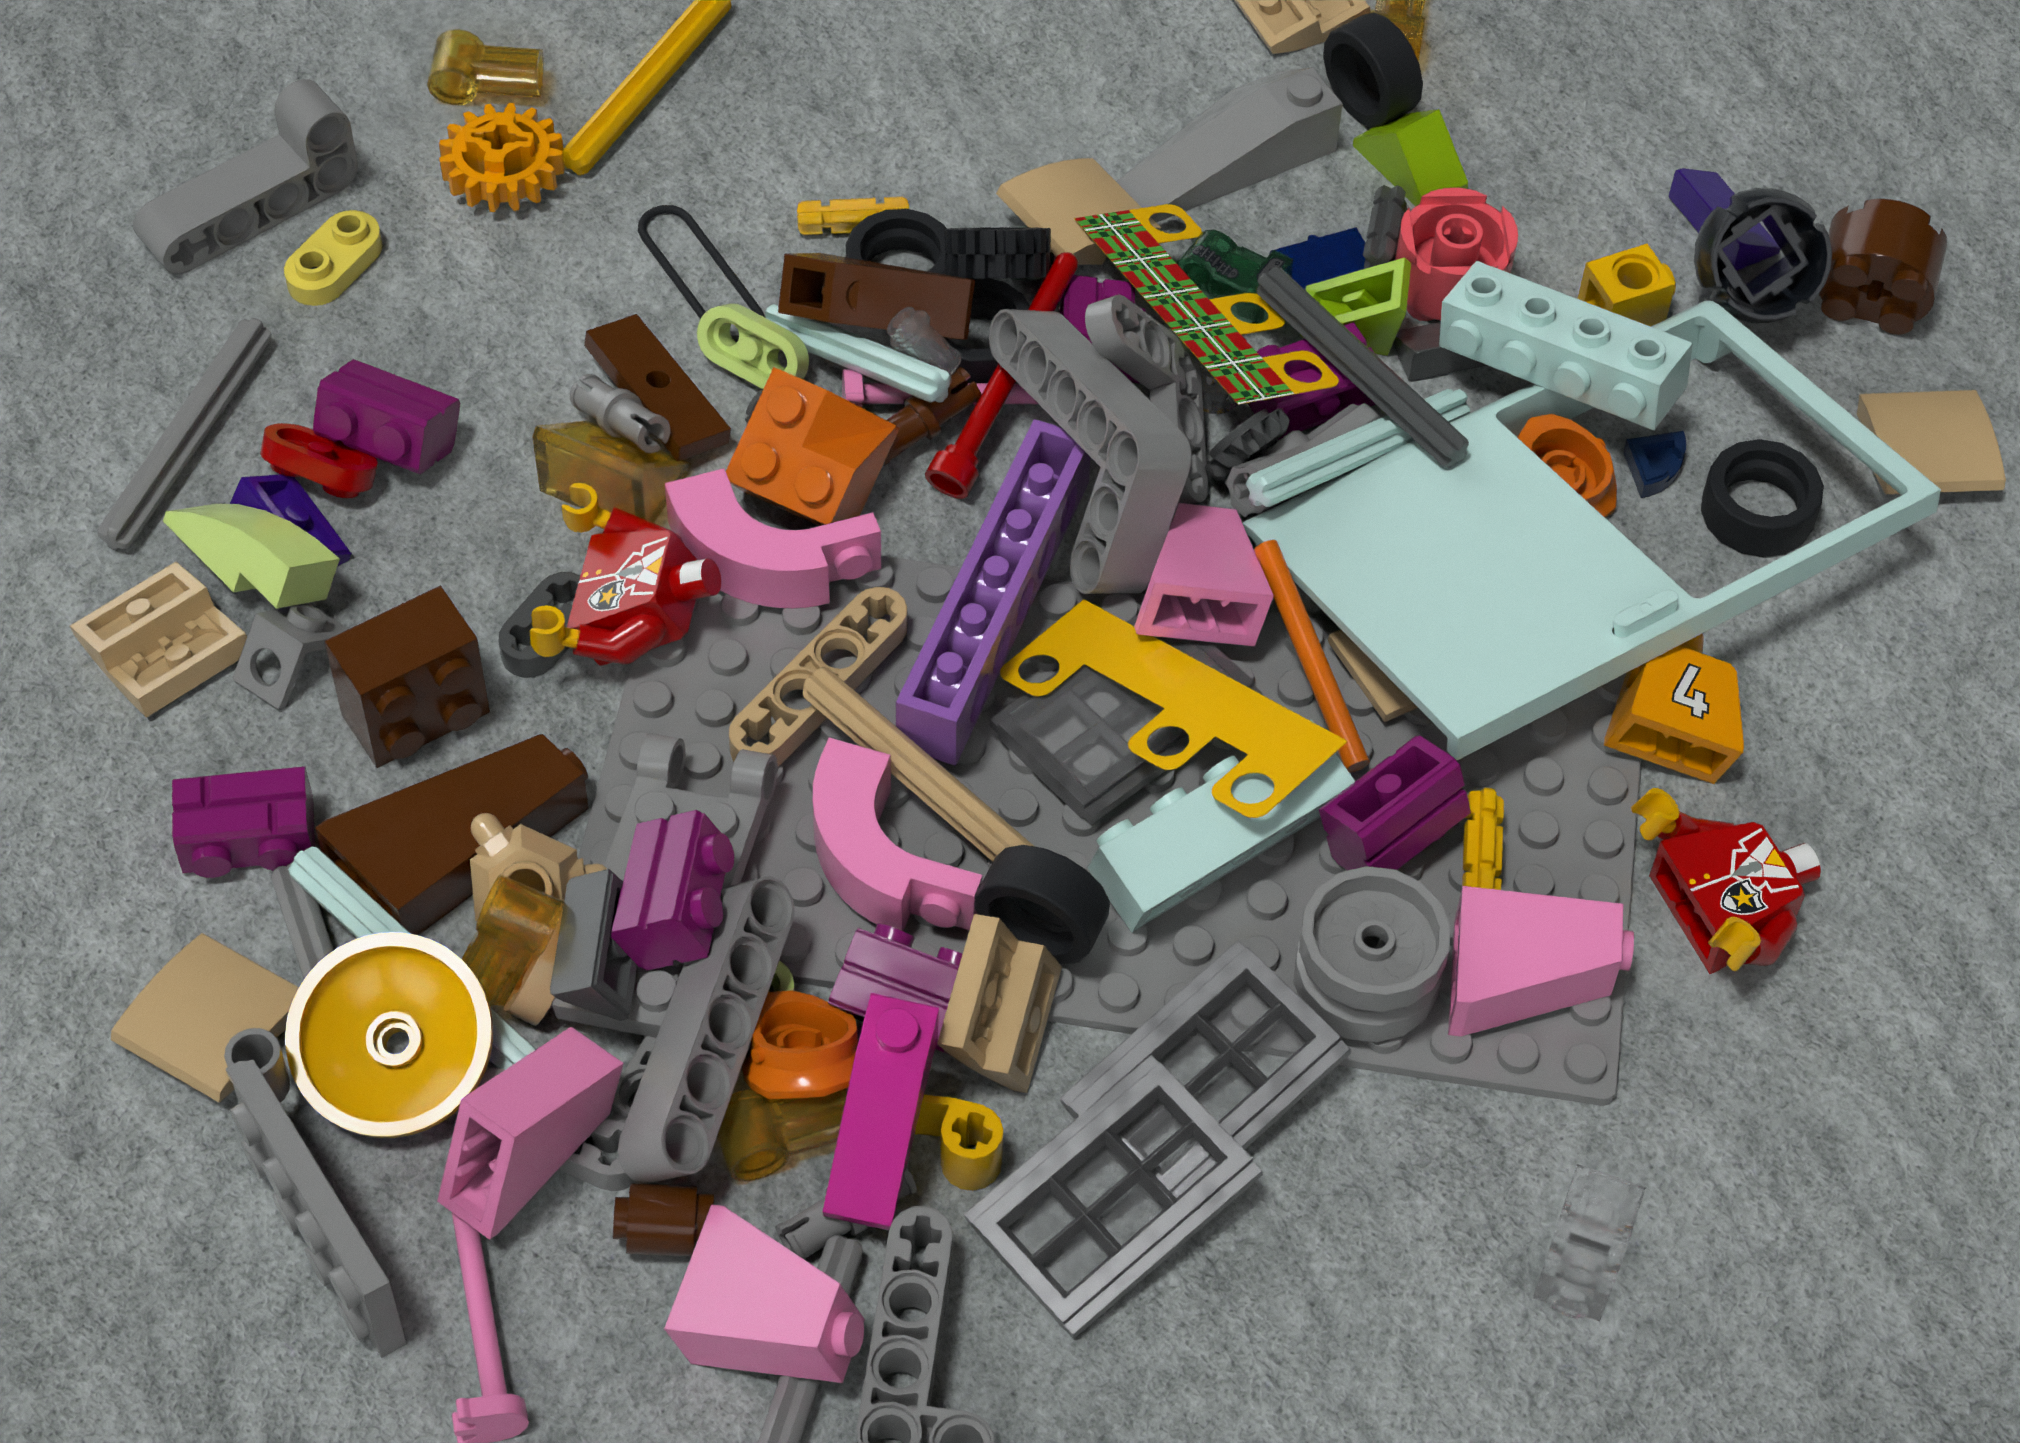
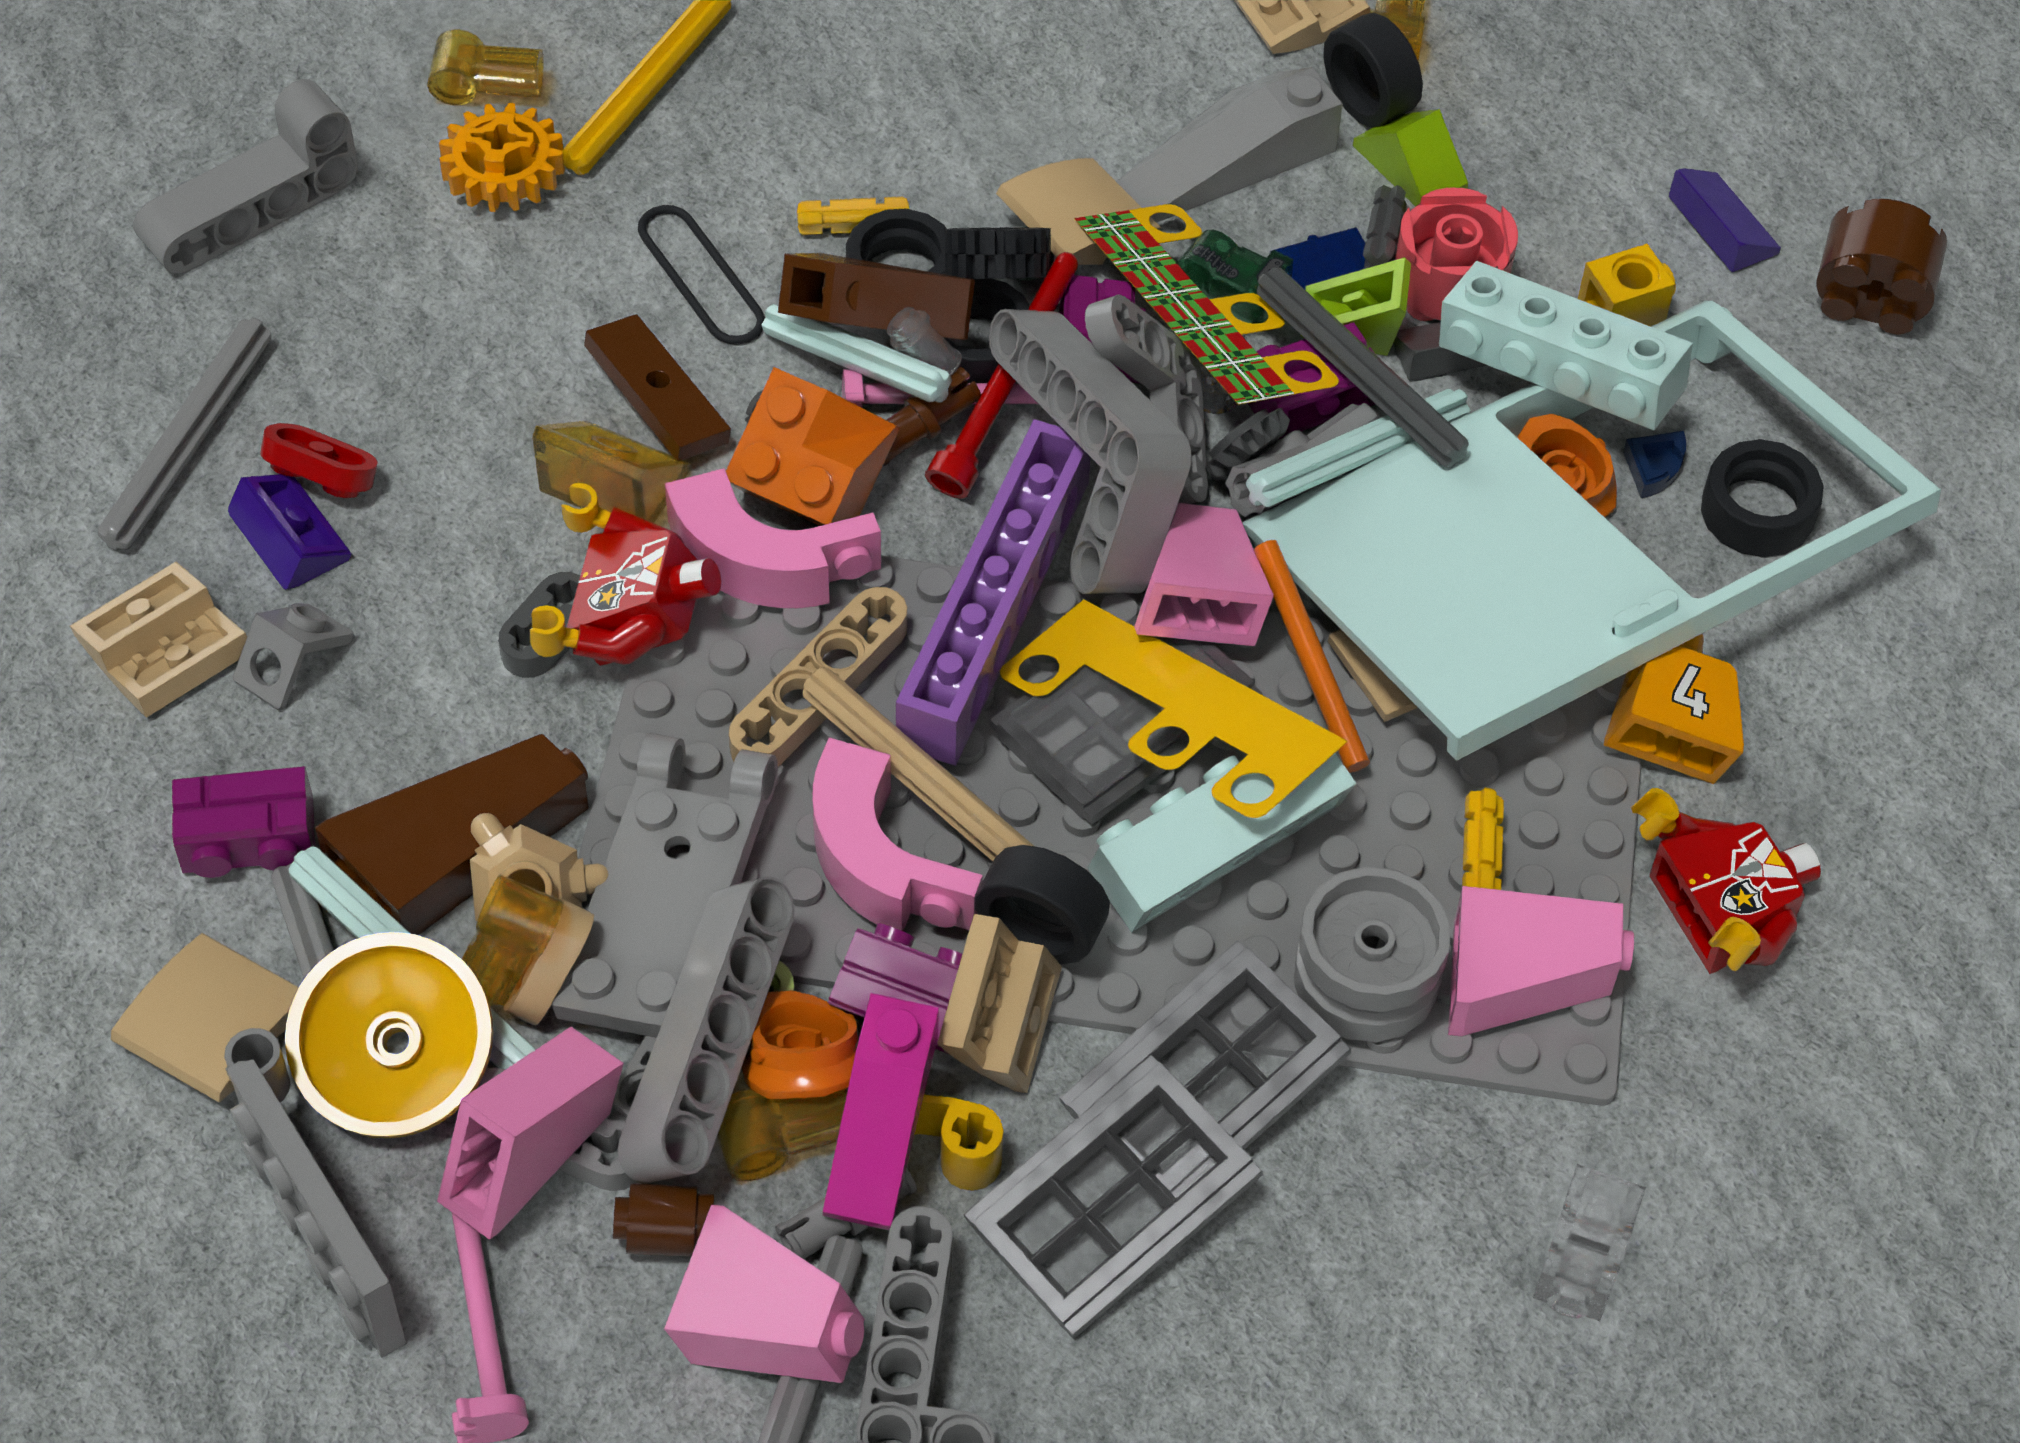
yellowish green slope [163,504,340,609] -> none
light yellow plate [284,210,382,306] -> none
magenta brick [312,359,461,474] -> none
reddish brown brick [324,585,490,768] -> none
dark grey slope [550,869,637,1021] -> none
light grey pin [570,374,670,453] -> none
magenta brick [611,810,734,971] -> none
yellowish green plate [697,304,809,389] -> none
magenta brick [1319,735,1471,871] -> none
black piece [1694,188,1832,323] -> none
tan slope [1857,390,2006,494] -> none

